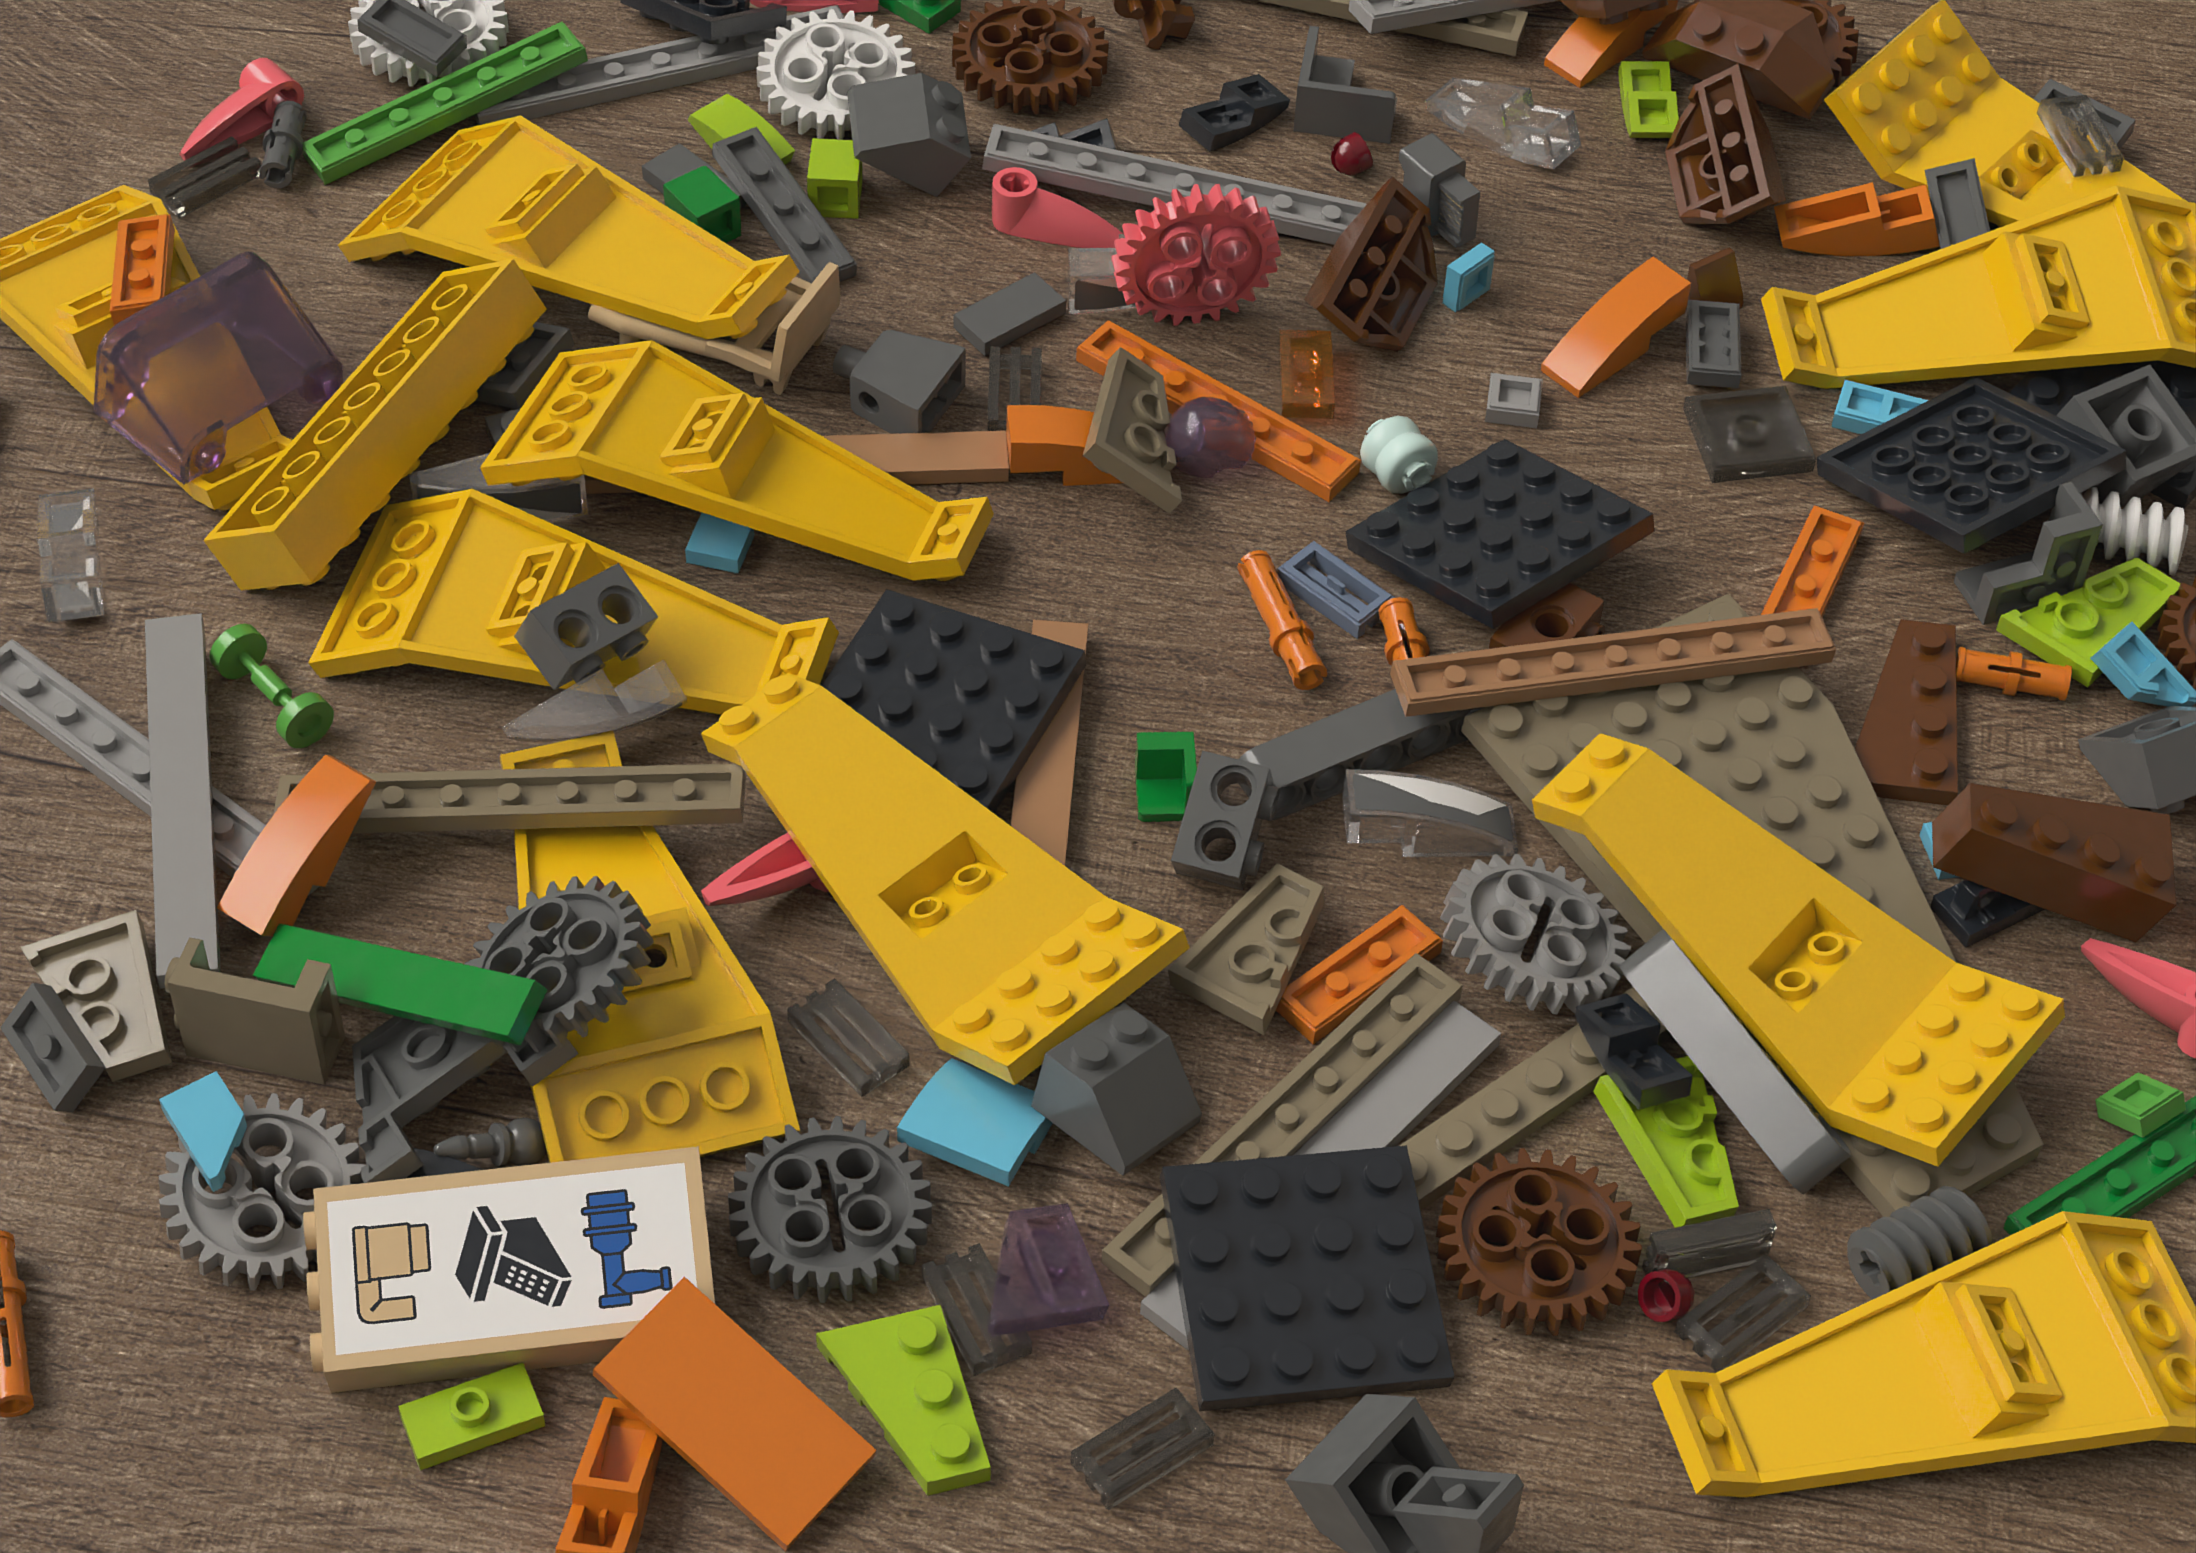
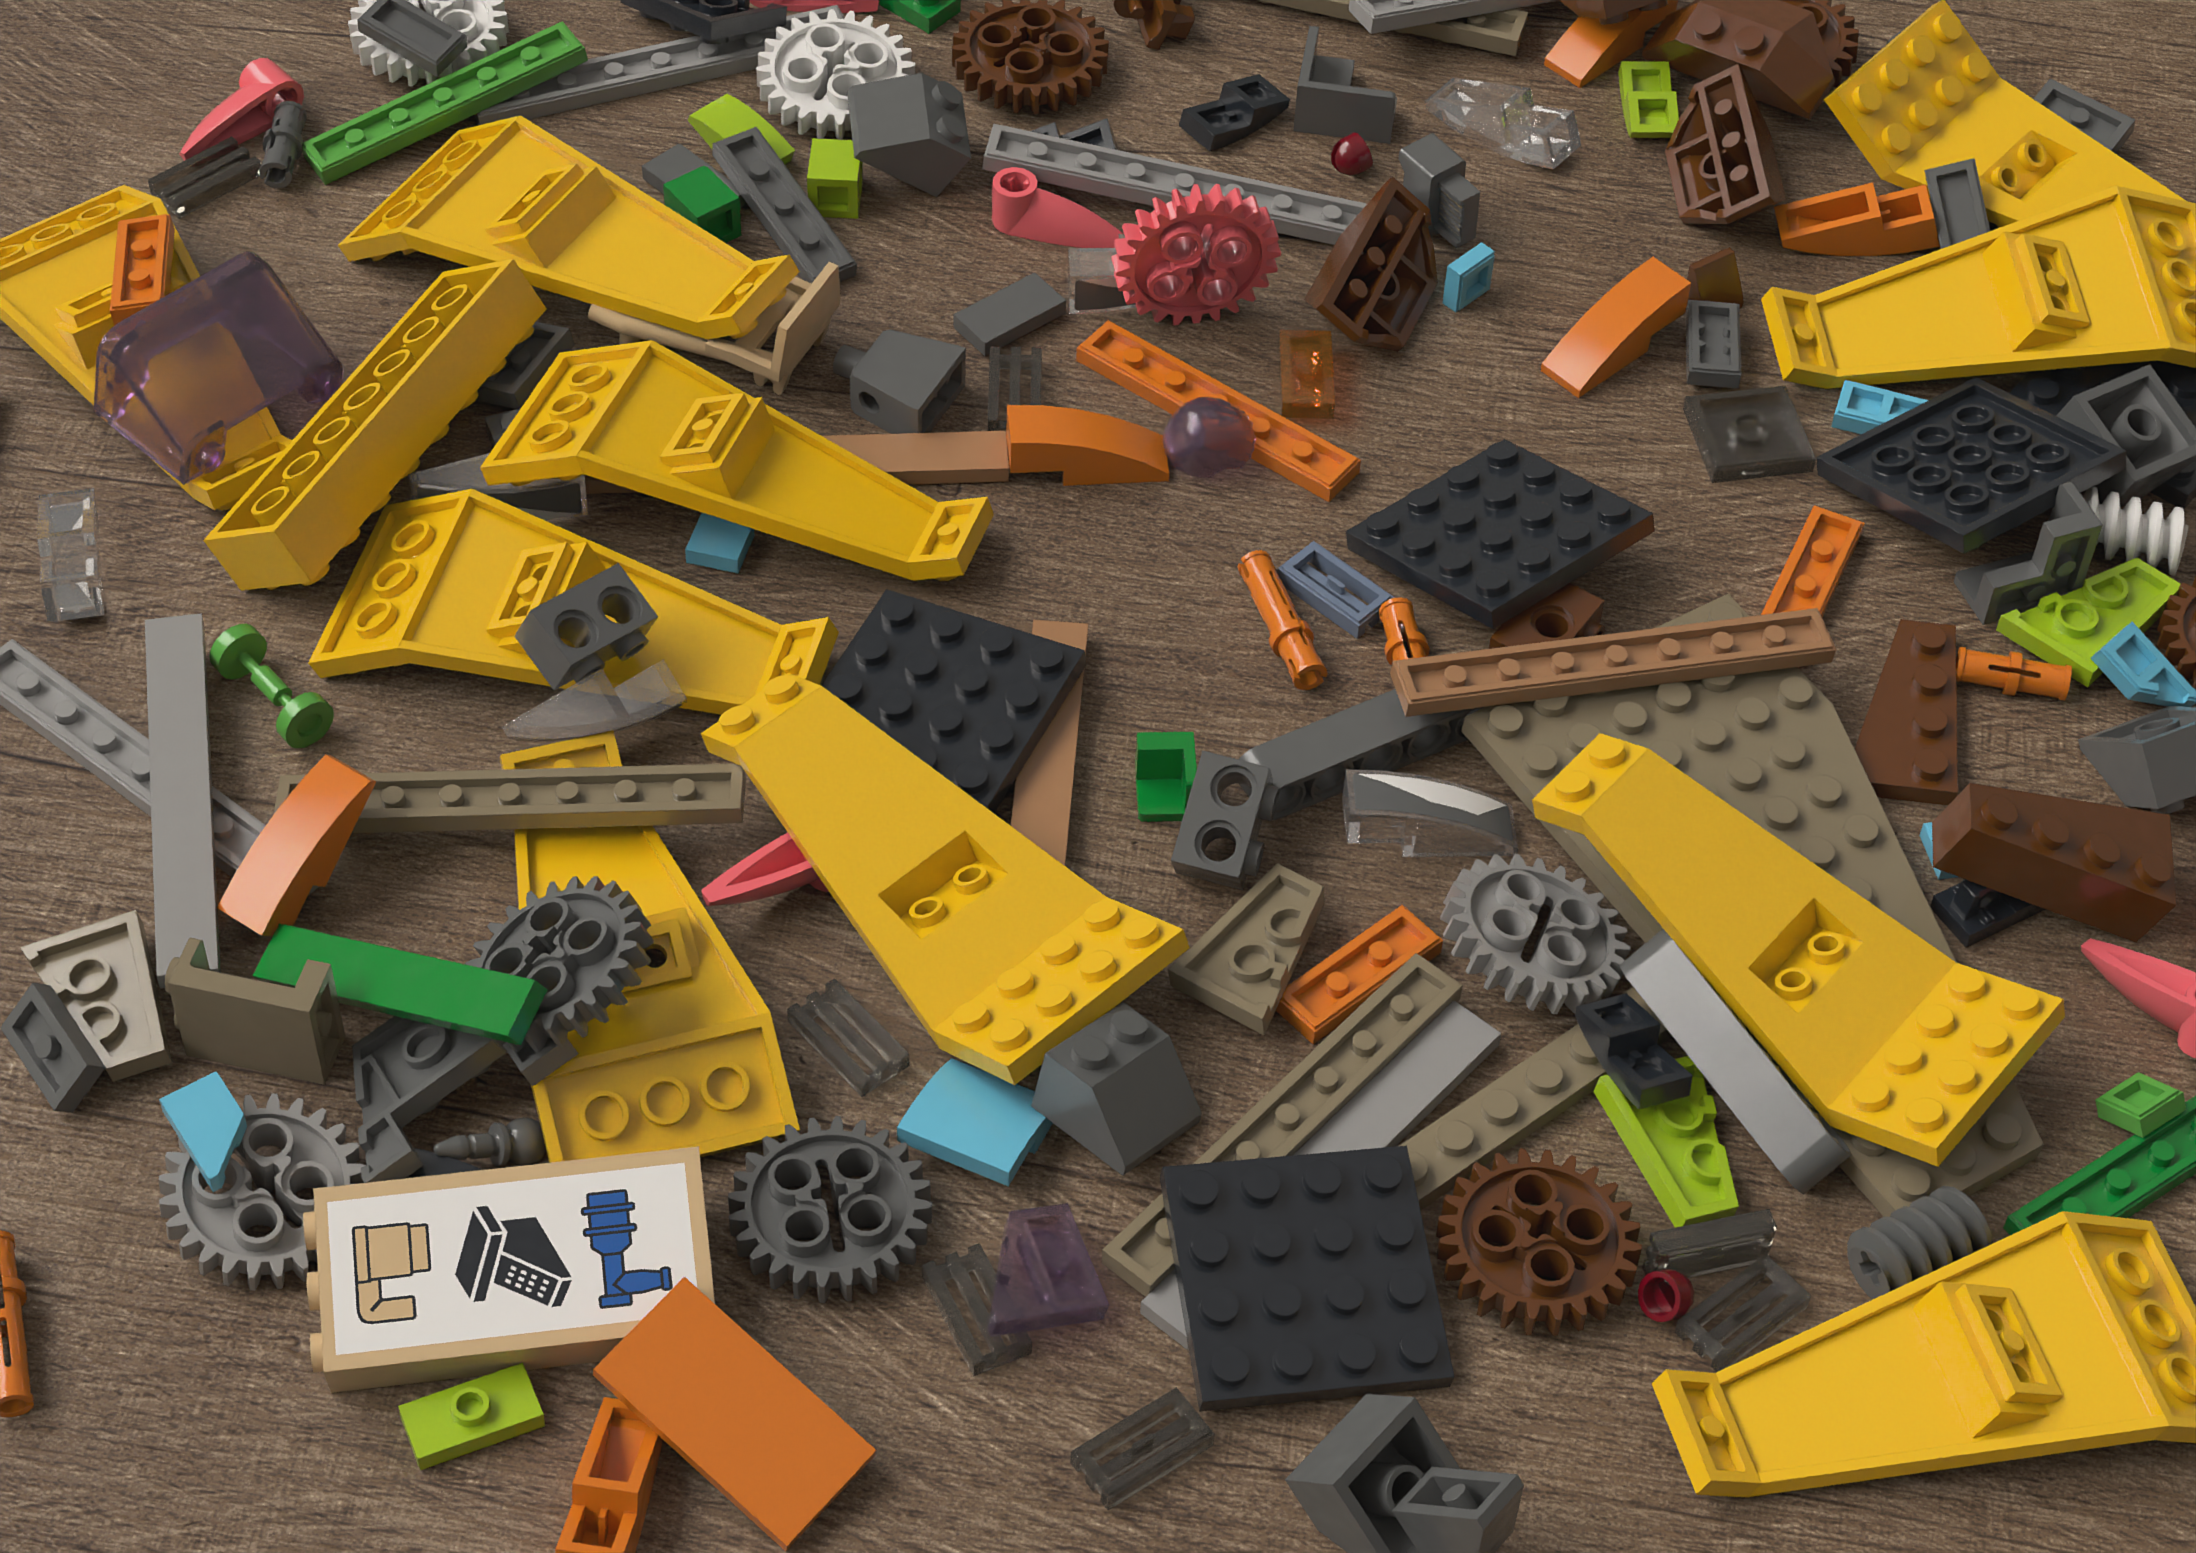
lime wing [816,1305,991,1496] -> none
dark tan wing [1083,347,1182,514] -> none
light aqua piece [1360,416,1438,494] -> none
light grey tile [1485,373,1543,428] -> none
clear smoke tile [2037,95,2124,177] -> none

